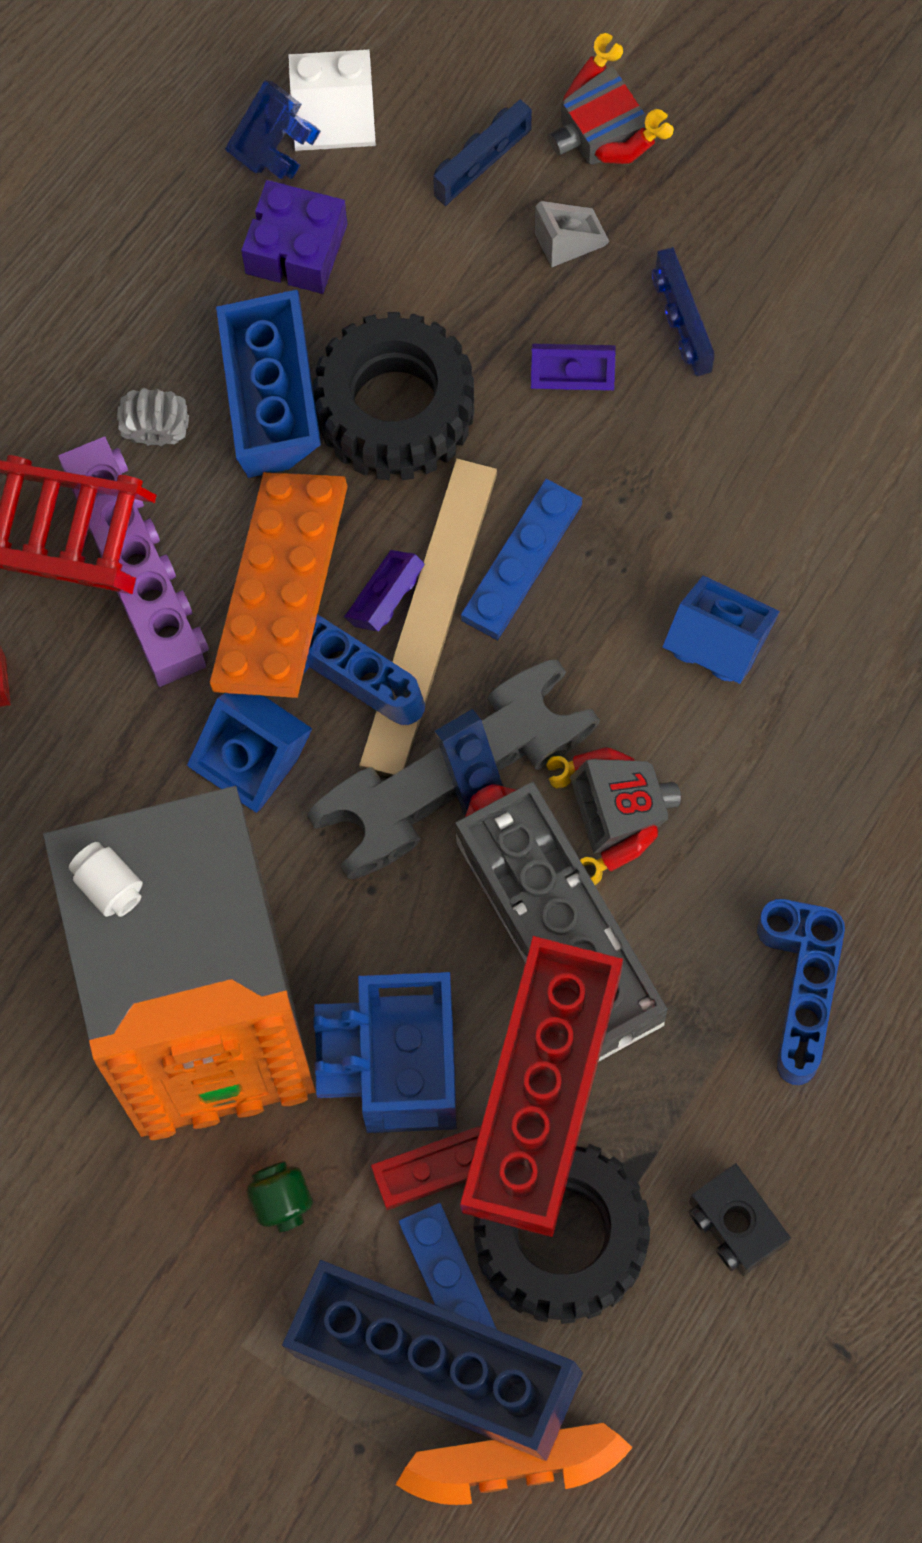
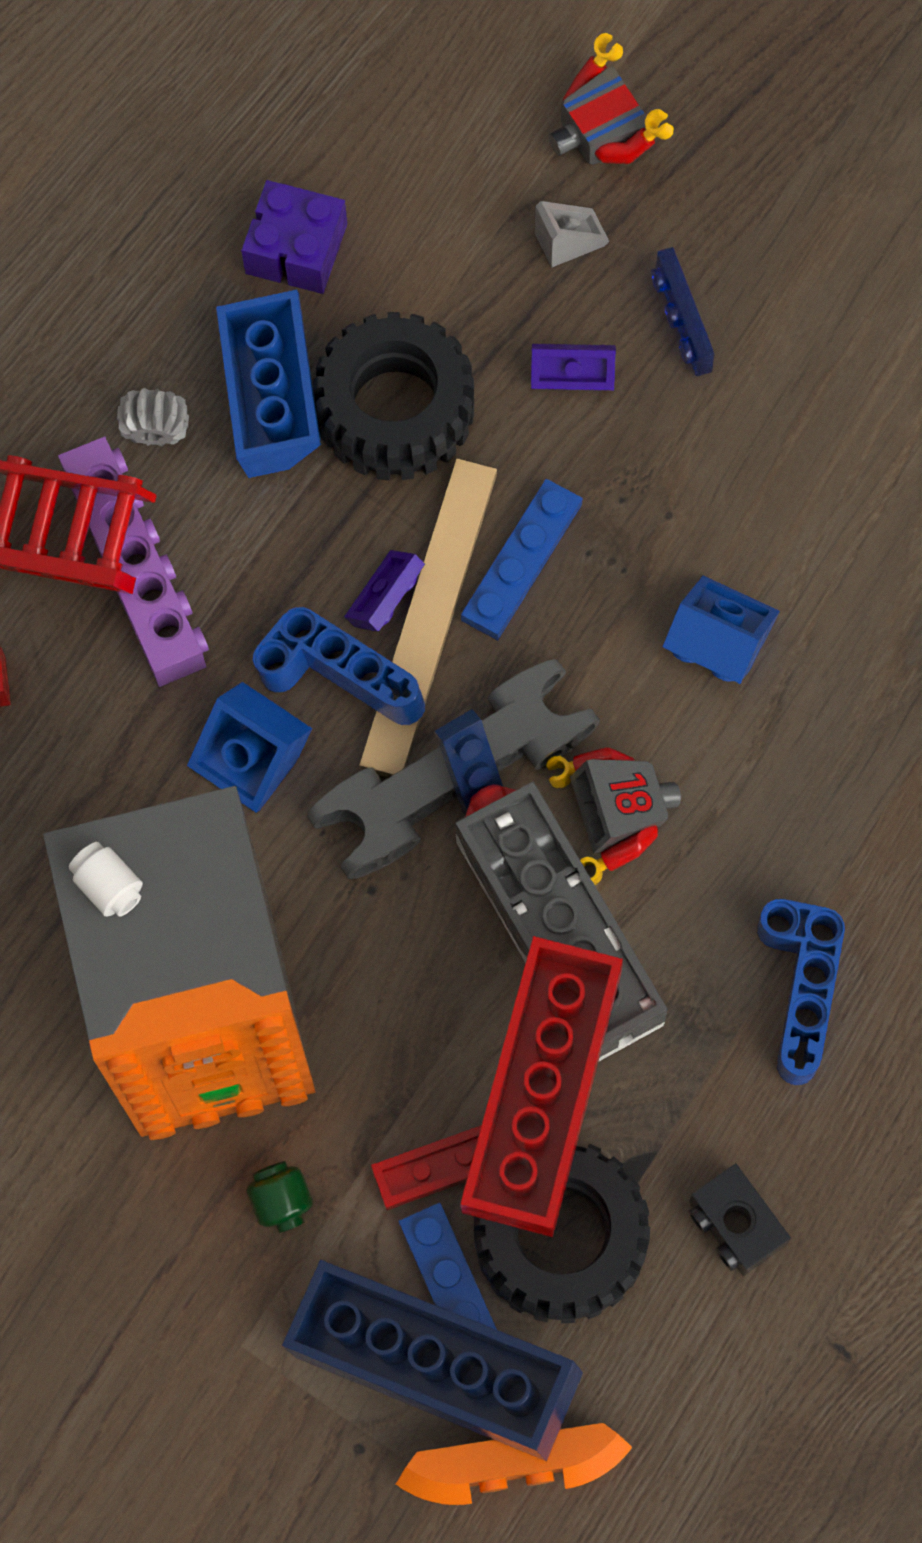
orange plate [210,472,348,698] -> none
clear blue plate [225,80,321,179] -> none
white slope [288,49,376,151] -> none
blue piece [313,972,457,1133] -> none
dark blue plate [433,99,532,206] -> none

